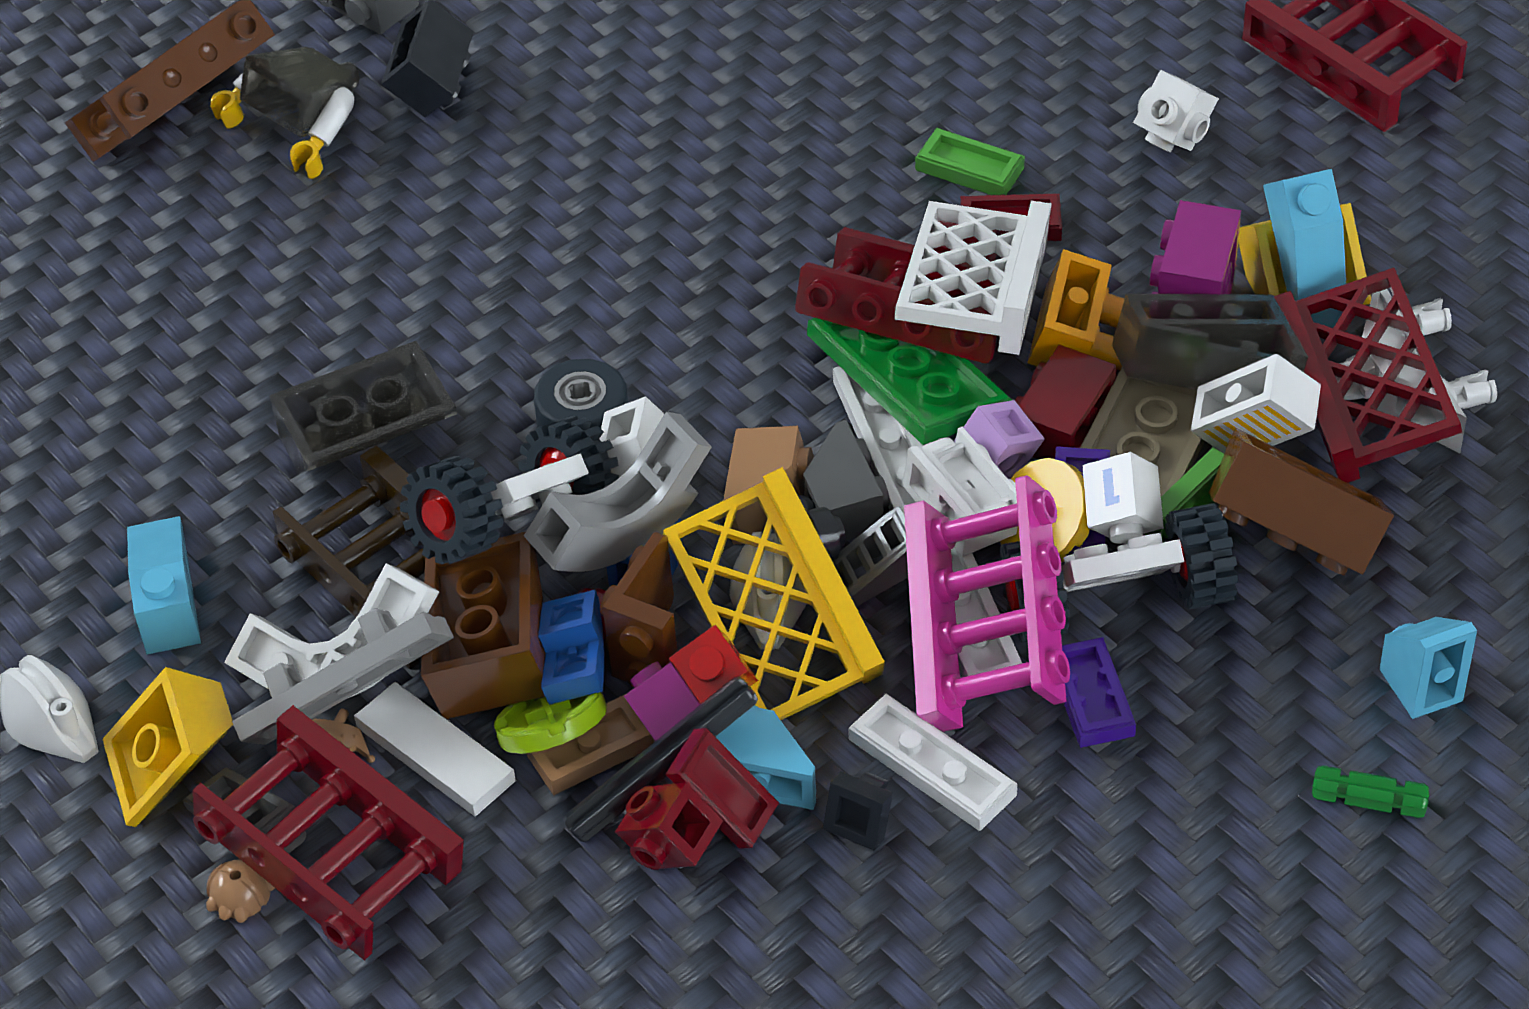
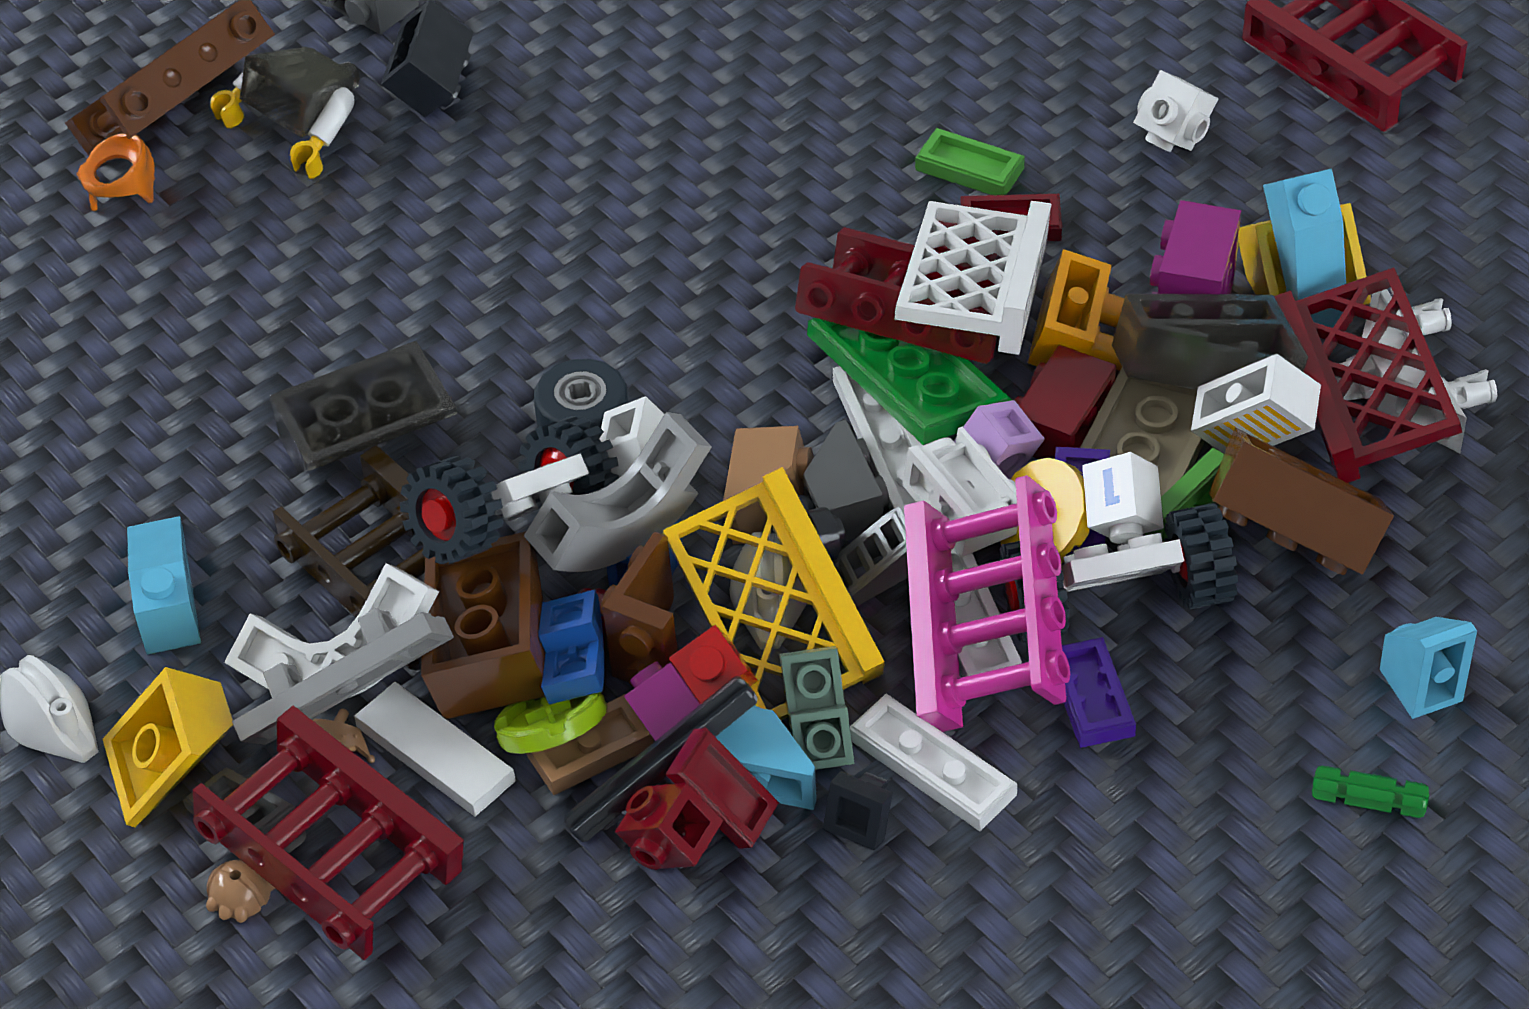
none -> orange piece [77,133,155,211]
none -> sand green slope [779,646,855,770]

